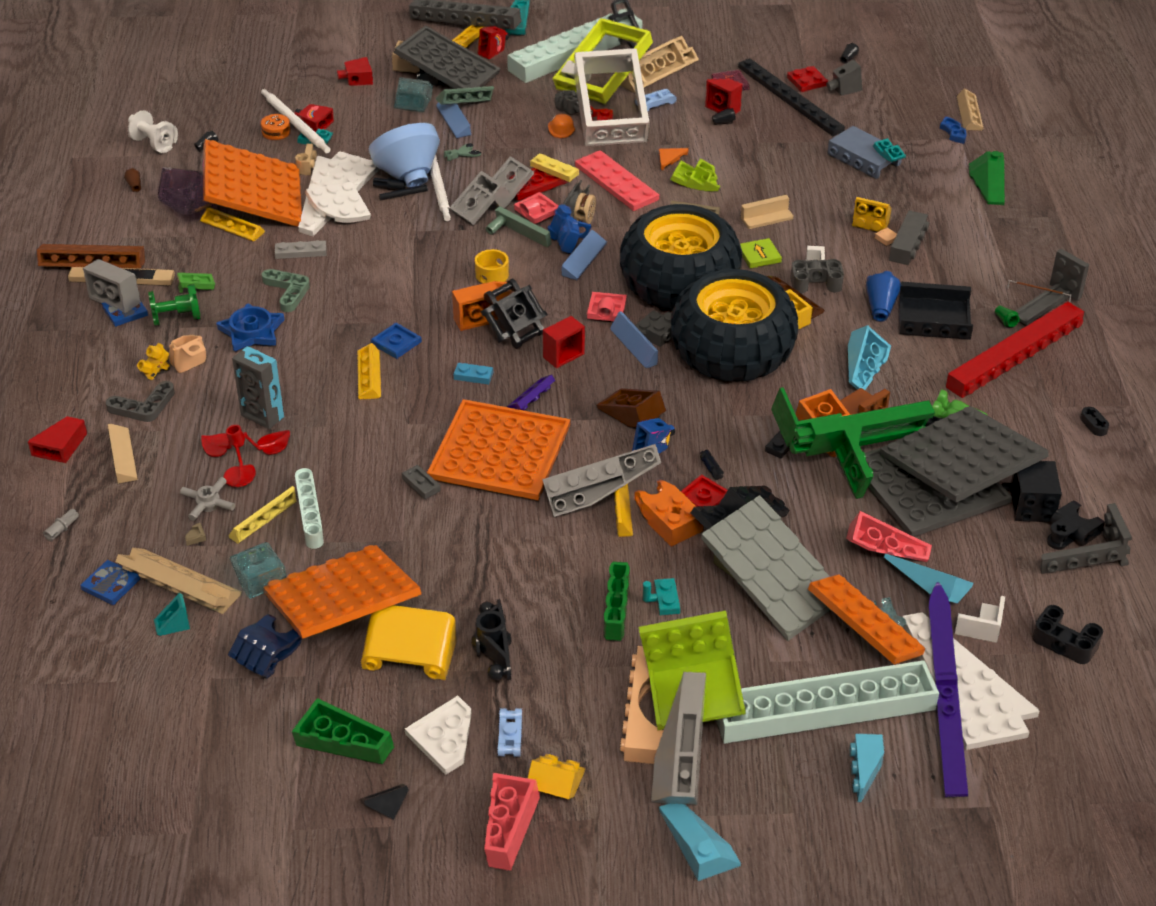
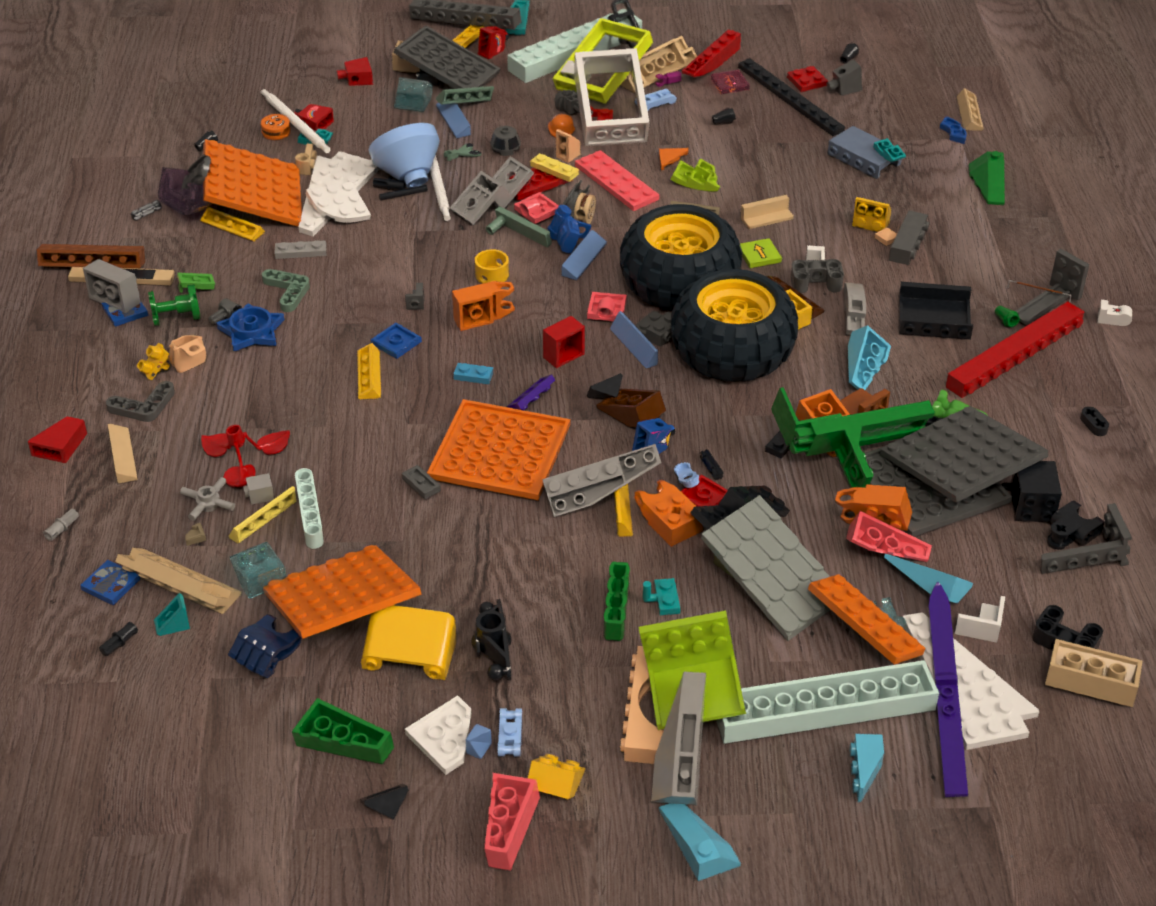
reddish brown cone [124,168,141,192] -> none
white piece [128,110,178,153] -> none
dark grey piece [232,346,284,429] -> none
black brick [480,278,548,349] -> none
red slope [705,79,742,114] -> none
blue cone [866,271,901,322] -> none
none -> black axle [99,622,138,656]
none -> axle [131,200,162,220]
none -> dark grey tile [181,154,211,197]
none -> dark grey axle [208,298,242,325]
none -> light grey brick [243,473,274,505]
none -> dark grey bracket [405,283,424,310]
none -> medium blue slope [466,724,492,759]
none -> dark grey cone [490,126,521,156]
none -> light nougat slope [556,130,580,163]
none -> black slope [587,373,623,398]
none -> magenta bar [655,71,682,87]
none -> light blue piece [674,462,699,488]
none -> red slope [682,29,741,77]
none -> orange brick [835,484,912,531]
none -> light grey slope [844,282,866,335]
none -> tan slope [1045,639,1142,707]
none -> white leg [1097,300,1132,326]

